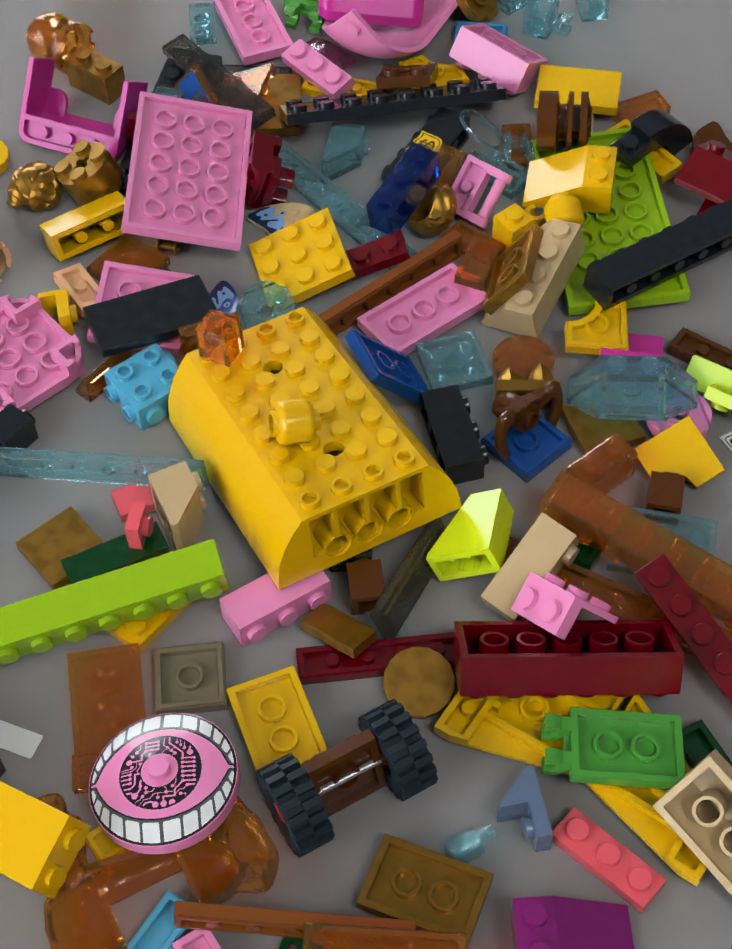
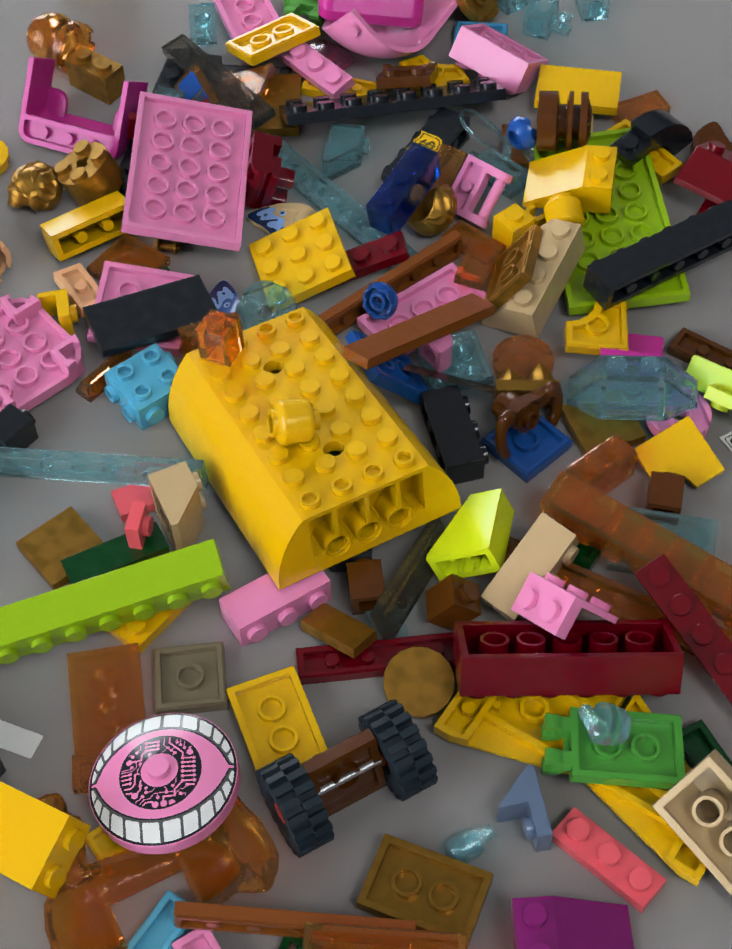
none -> yellow tile [225,13,321,66]
none -> dark orange tile [343,293,495,370]
none -> blue plate [362,282,398,320]
none -> dark brown sticker [402,364,495,393]
none -> bright pink brick [420,334,453,372]
none -> reddish brown brick [425,574,481,632]
none -> blue plate [507,116,537,150]
none -> clear light blue piece [578,702,632,746]

